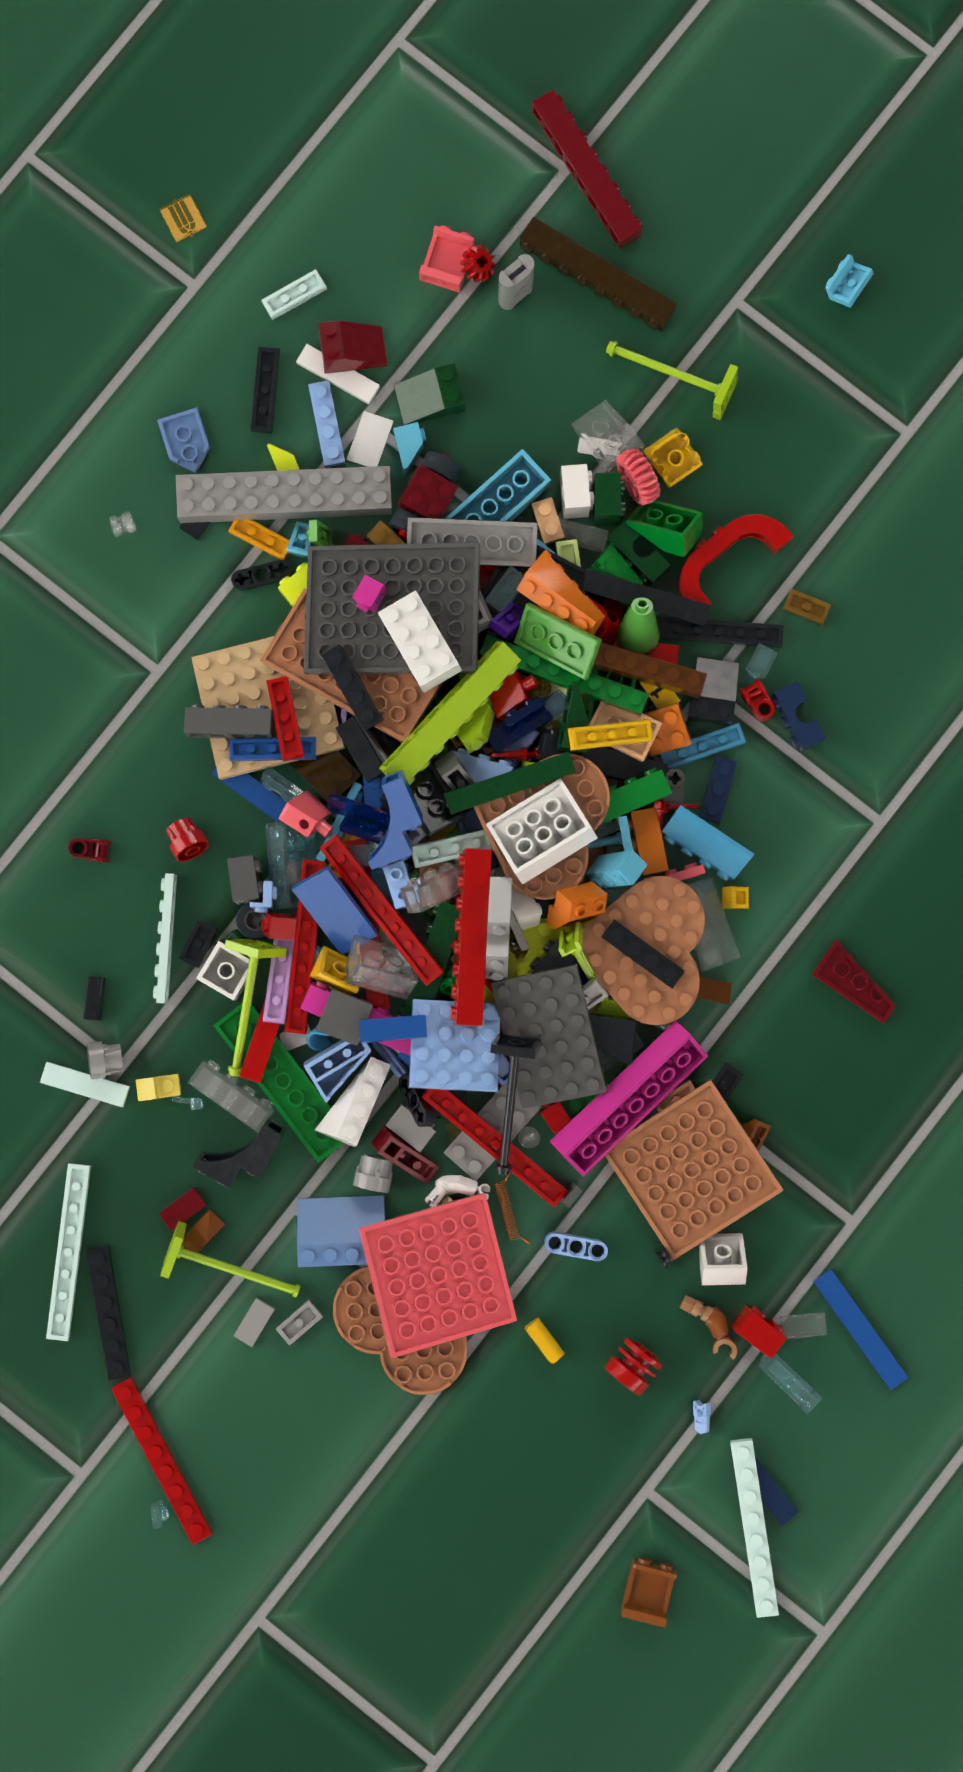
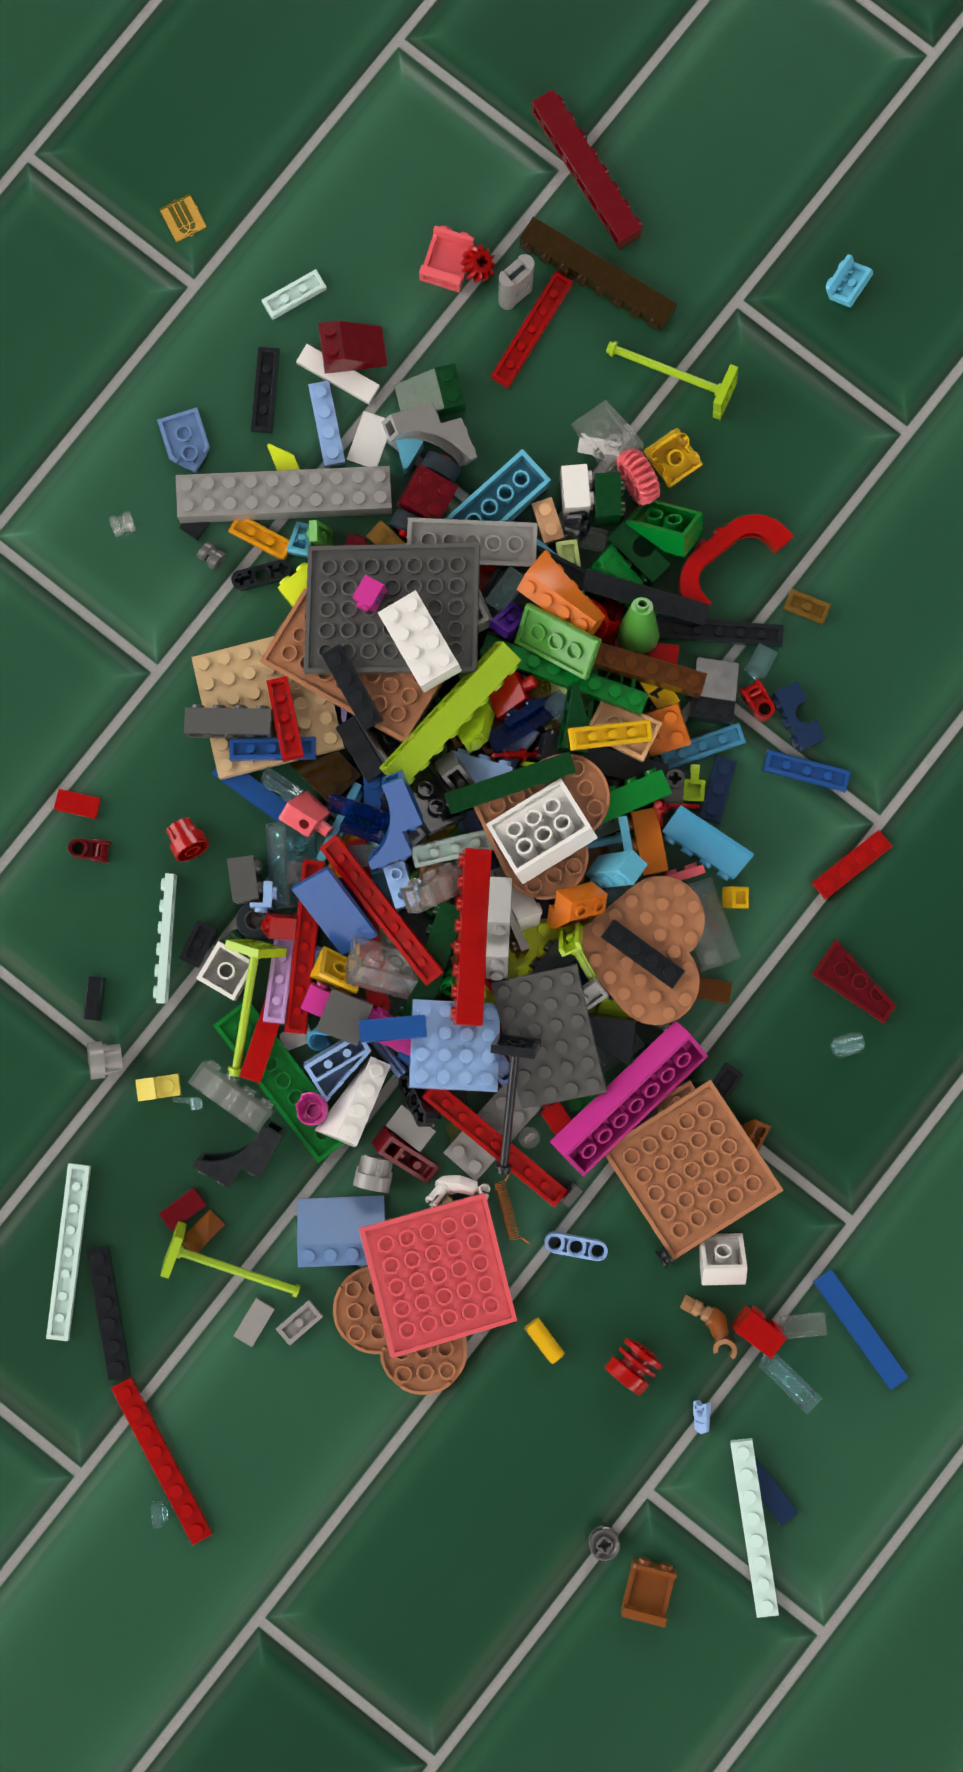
light aqua tile [40,1062,130,1107] -> none
none -> red tile [54,789,101,820]
none -> dark grey wheel [197,541,227,571]
none -> dark pink hair [296,1092,328,1126]
none -> light grey arch [381,403,477,467]
none -> red tile [490,271,574,389]
none -> black piece [565,511,591,541]
none -> flat silver wheel [588,1525,620,1561]
none -> lime plate [683,764,705,802]
none -> blue tile [762,749,851,793]
none -> red plate [811,830,892,900]
none -> clear light blue brick [831,1032,865,1058]

